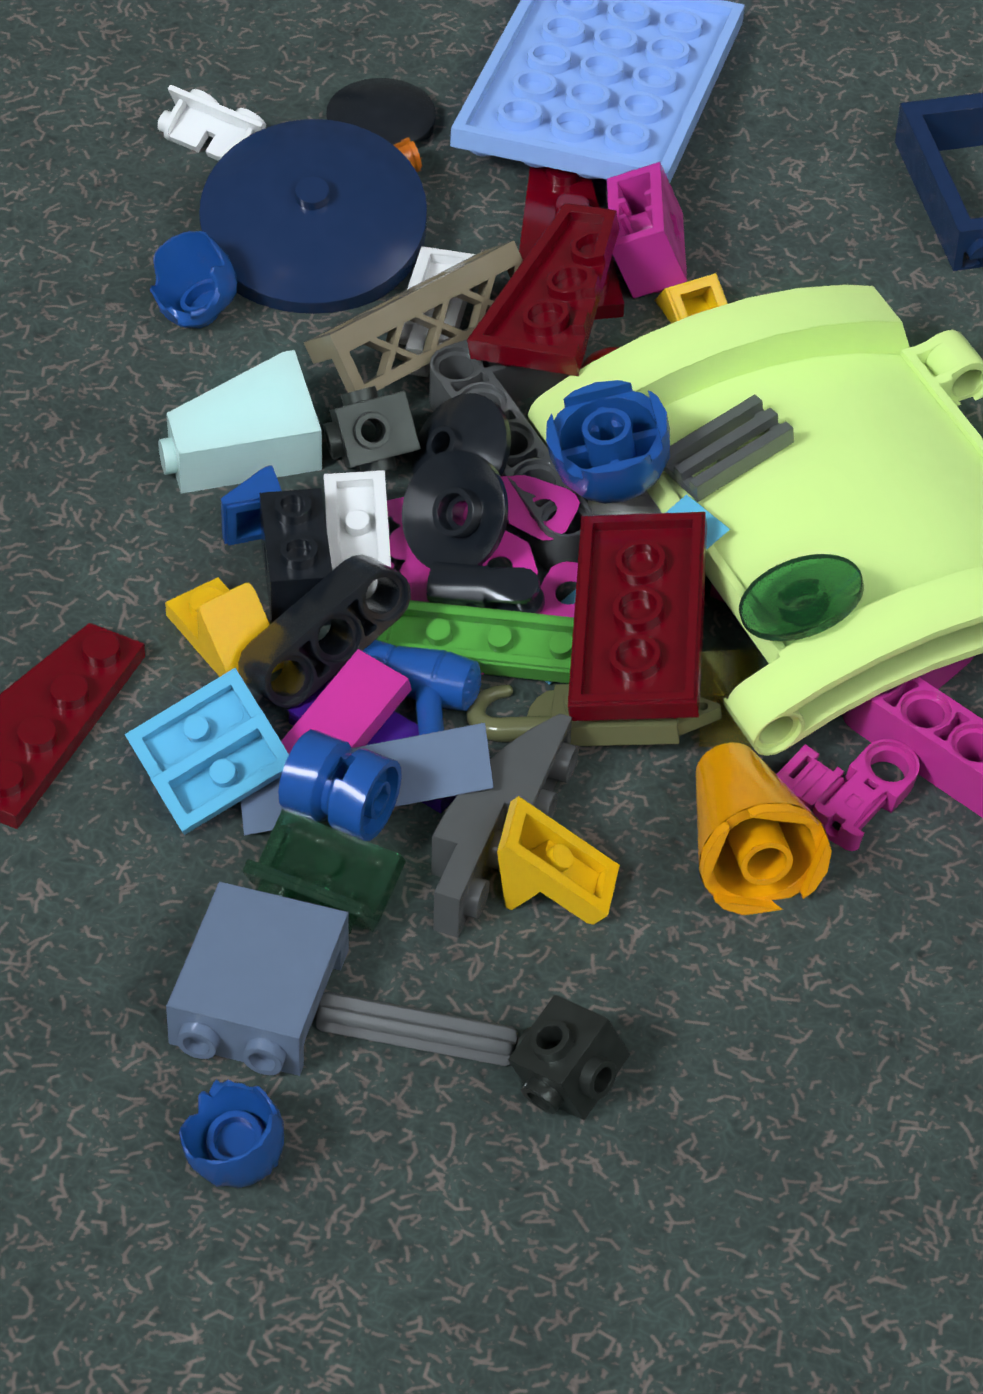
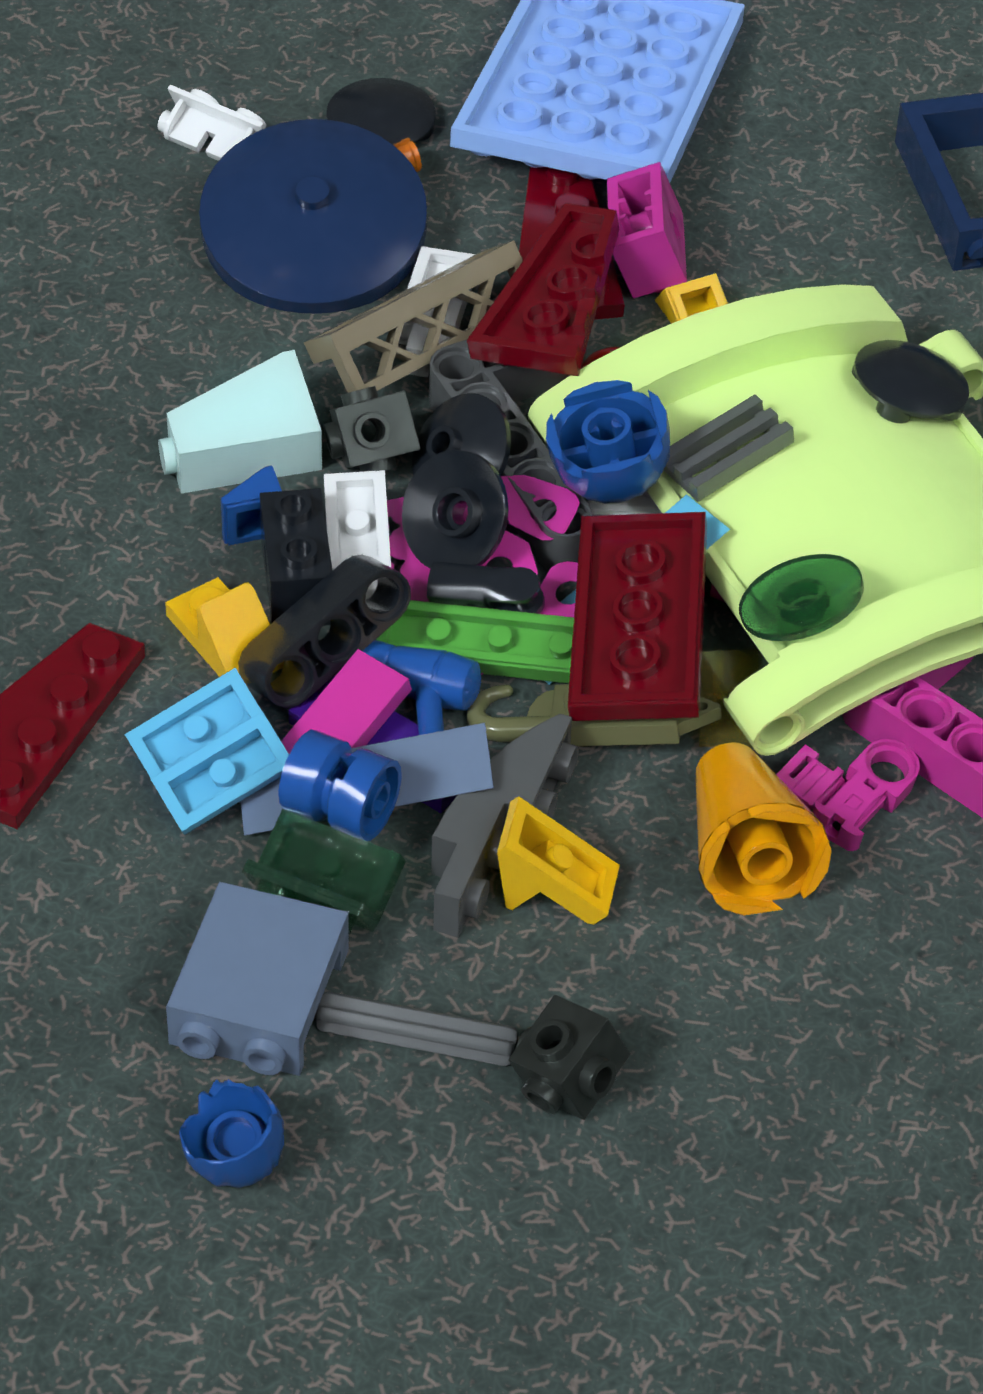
blue hair [150,231,237,328] -> none
none -> black dish [852,340,969,424]

